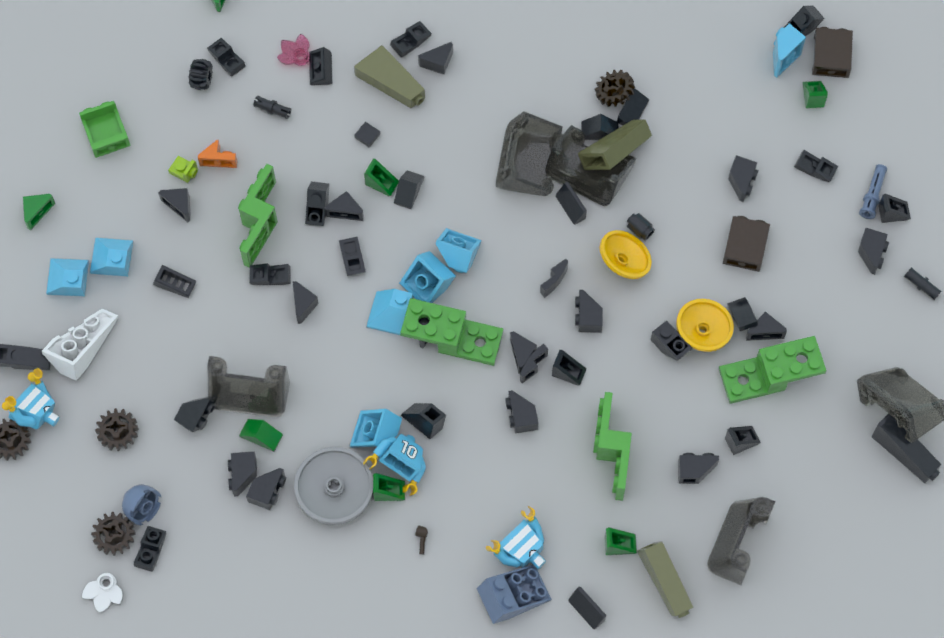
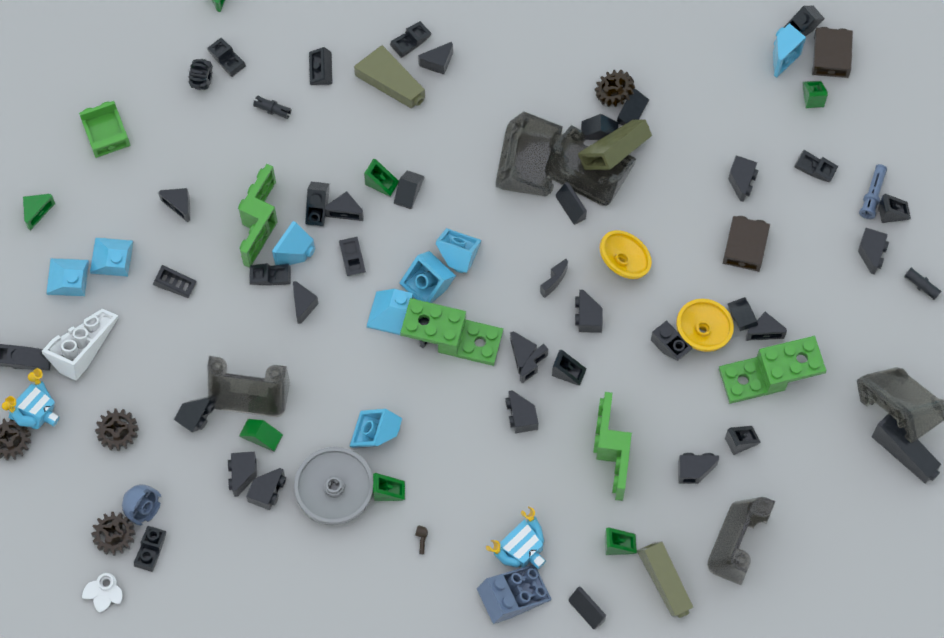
lime bracket [168,156,198,183] -> none
orange slope [198,140,238,168] -> none
clear pink plate [277,34,310,66] -> none
black tile [354,121,380,147] -> none
medium azure torso [363,434,426,496] -> none
black slope [401,403,446,439] -> none
black brick [627,213,655,241] -> none
none -> medium azure slope [272,221,315,265]

